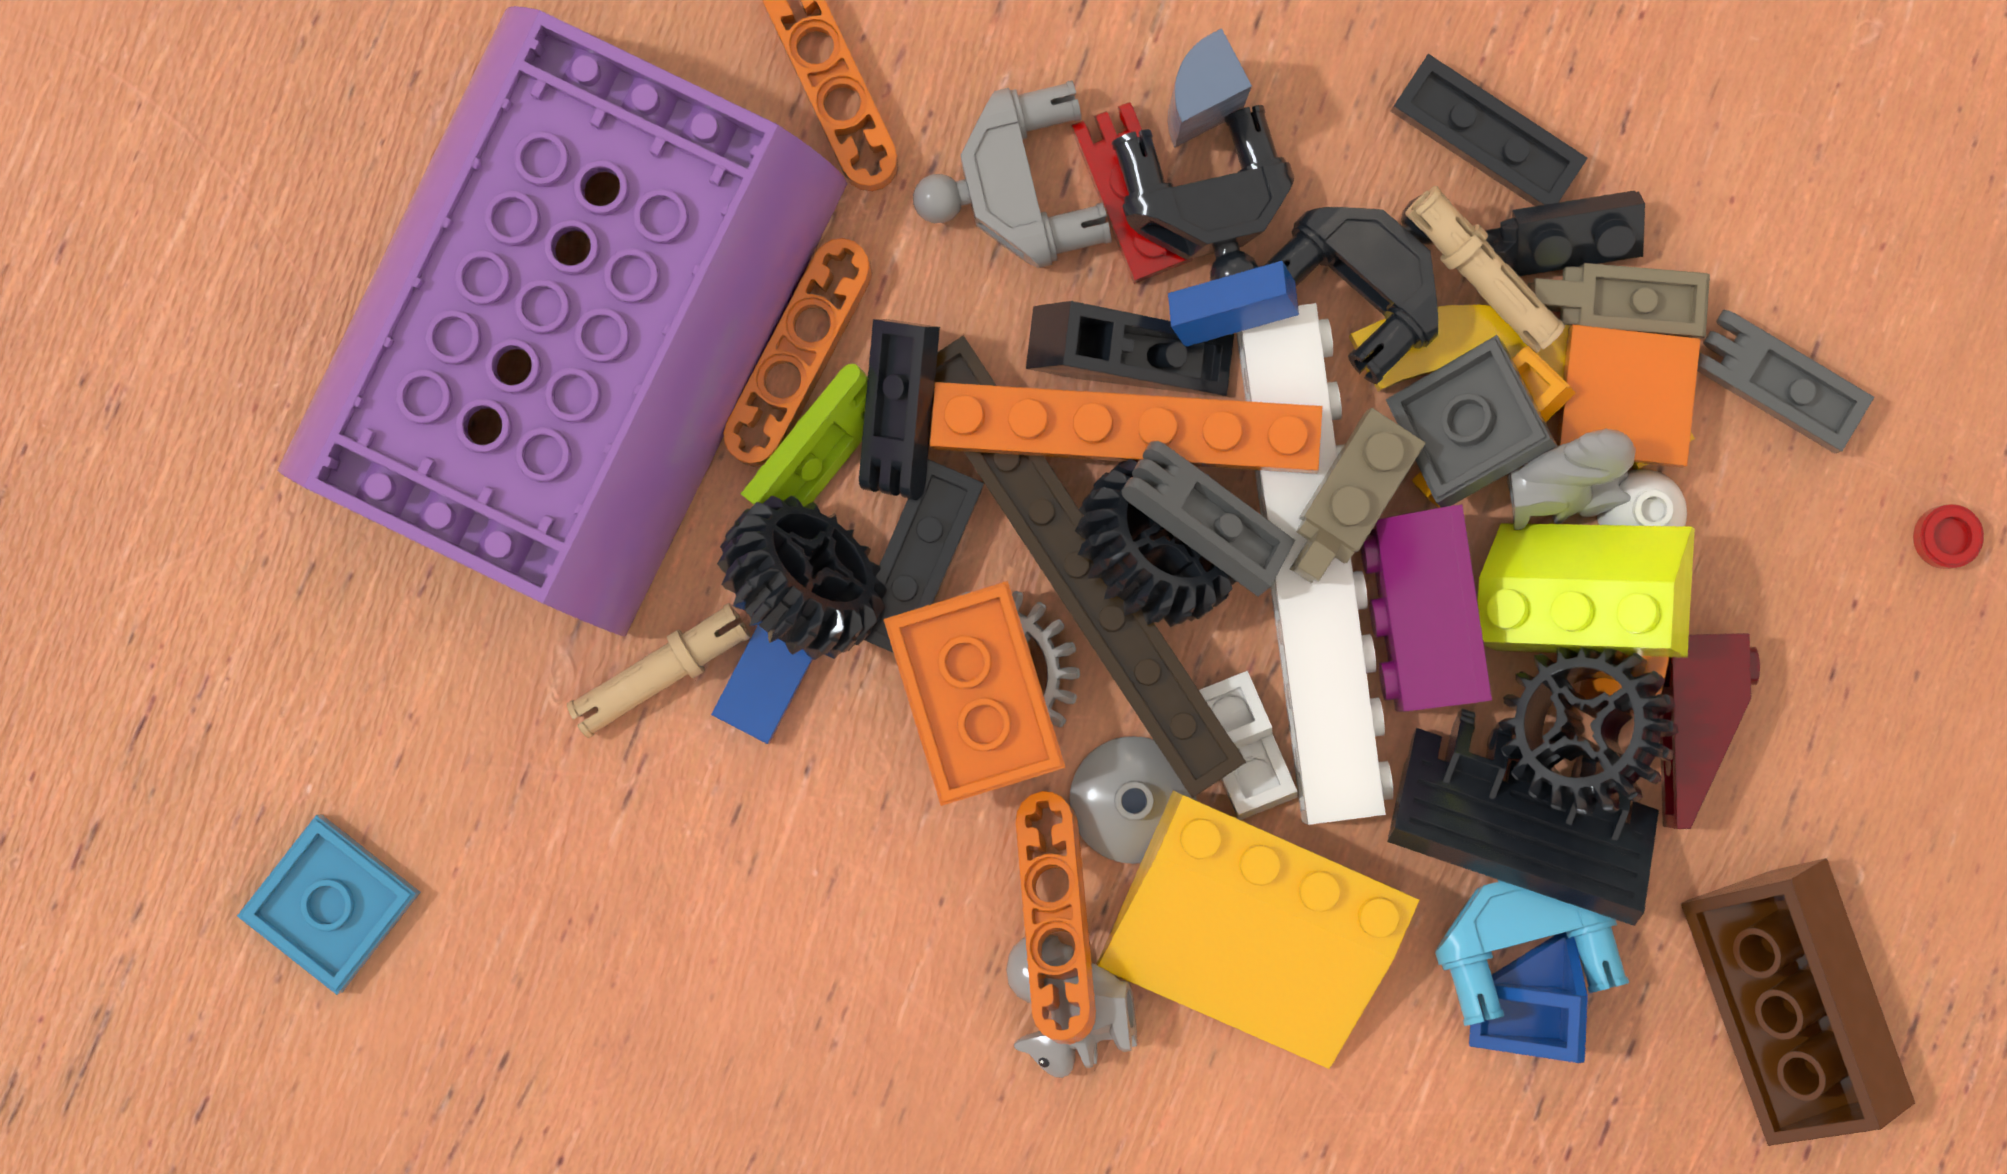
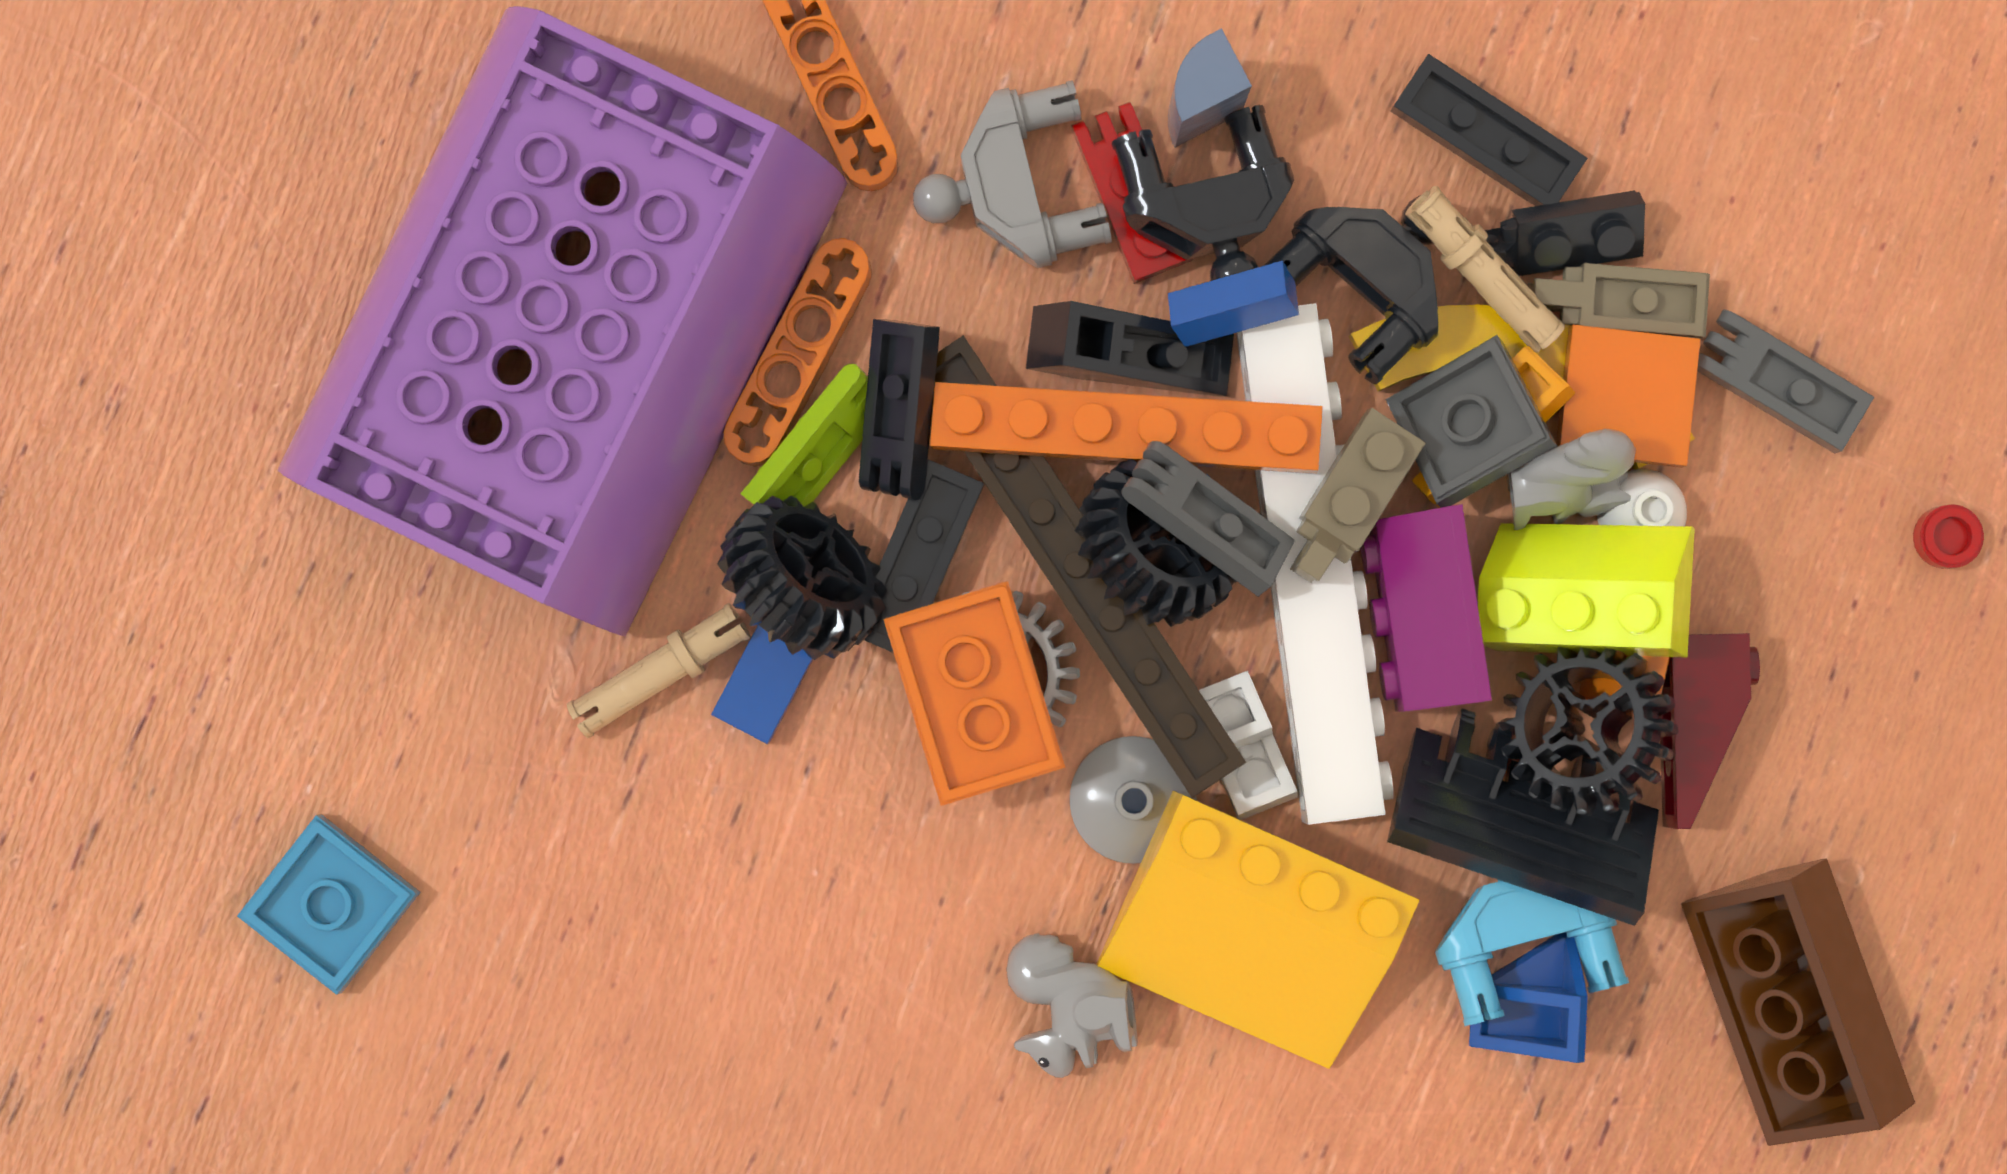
orange beam [1016,791,1096,1044] -> none

